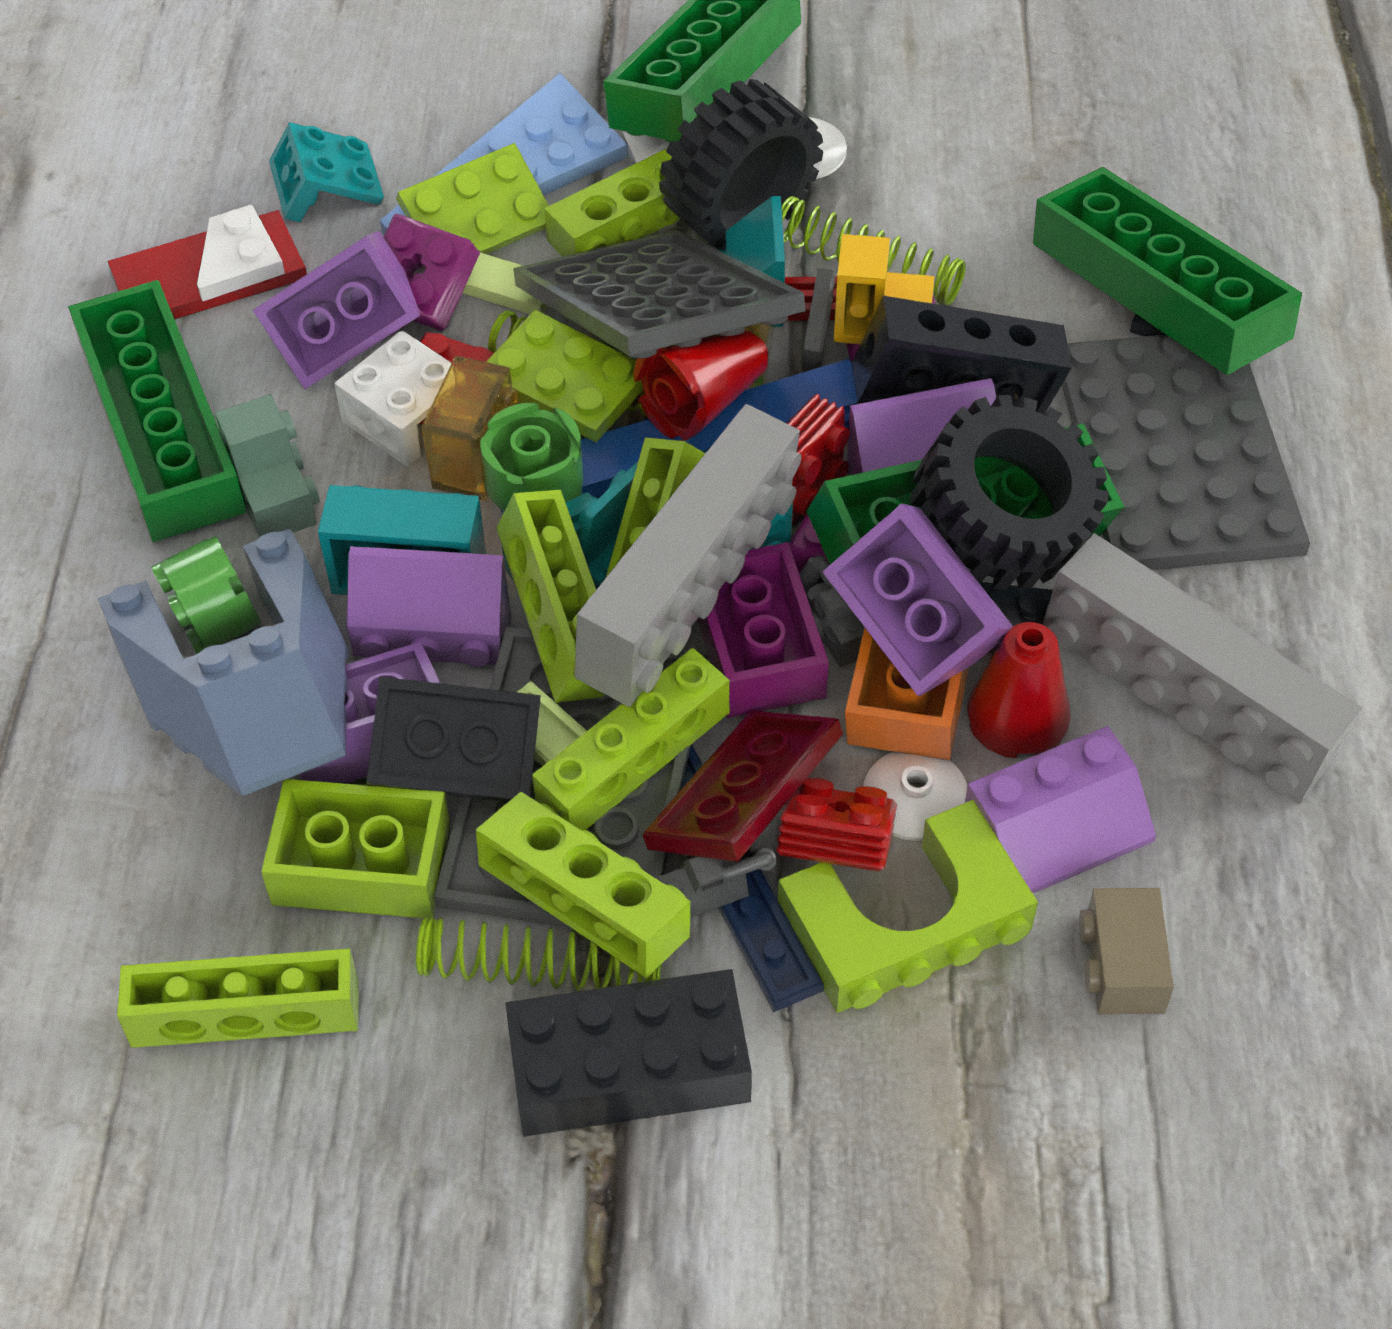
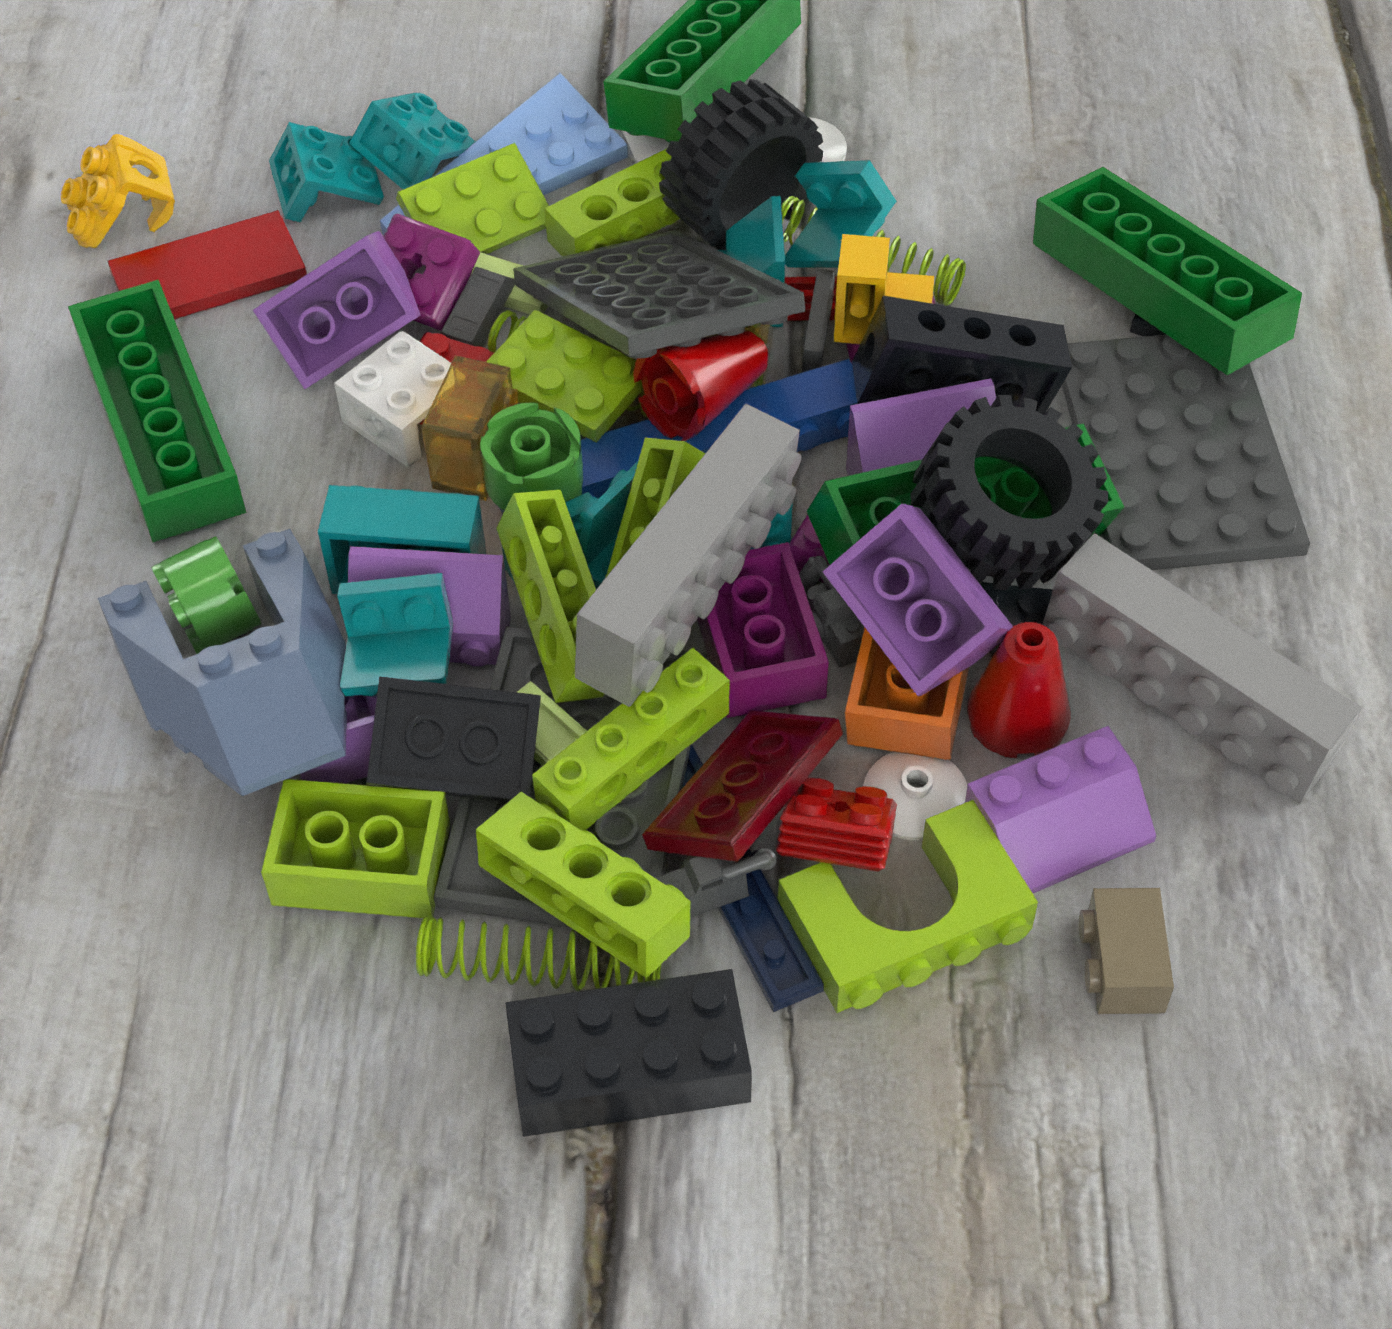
lime brick [117,948,359,1048] -> none
white wing [197,204,285,301] -> none
sand green brick [215,394,320,537] -> none
red brick [786,393,850,526] -> none
none -> yellow piece [61,134,175,249]
none -> teal bracket [337,573,453,696]
none -> teal bracket [349,93,476,189]
none -> dark grey tile [440,266,515,347]
none -> teal bracket [785,160,897,268]

